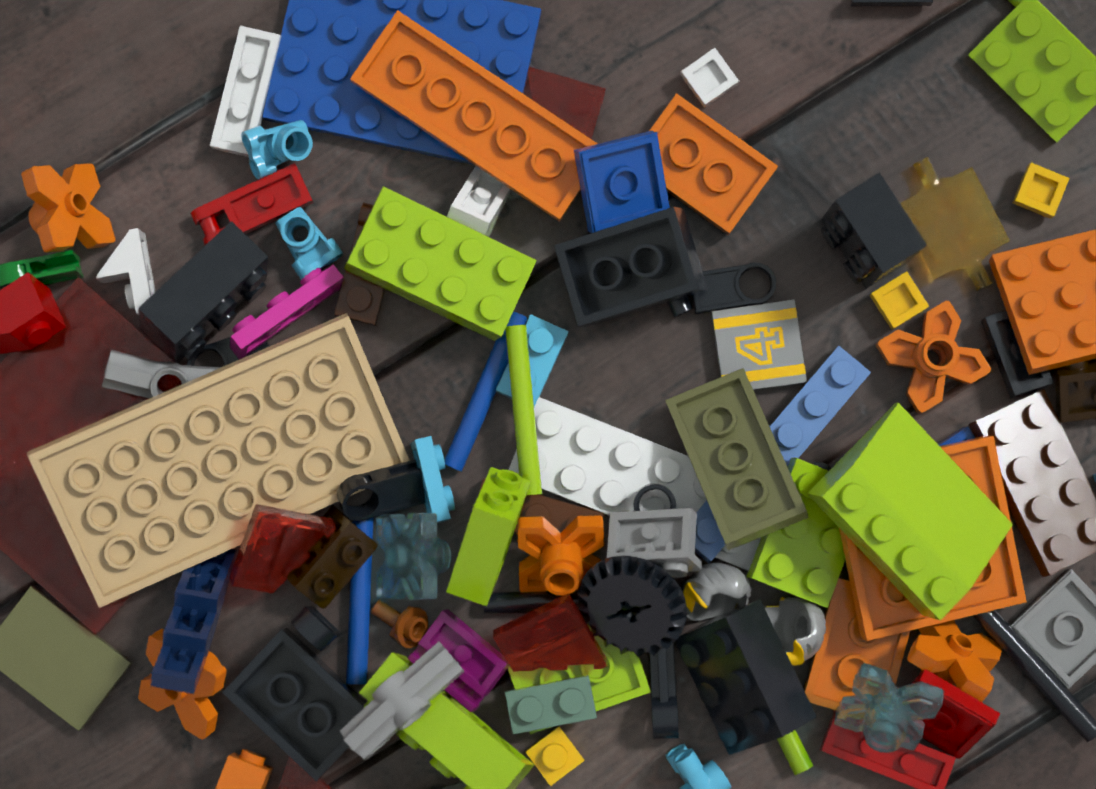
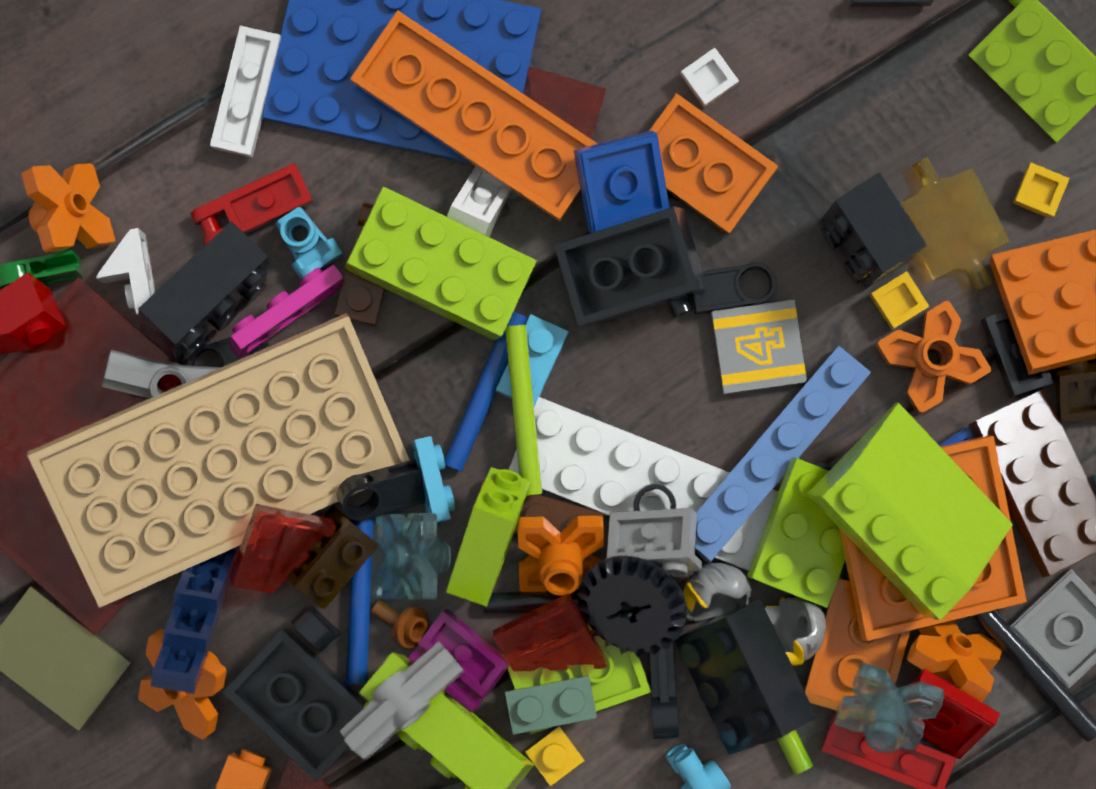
medium azure plate [241,120,313,179] -> none
olive plate [665,368,809,551] -> none

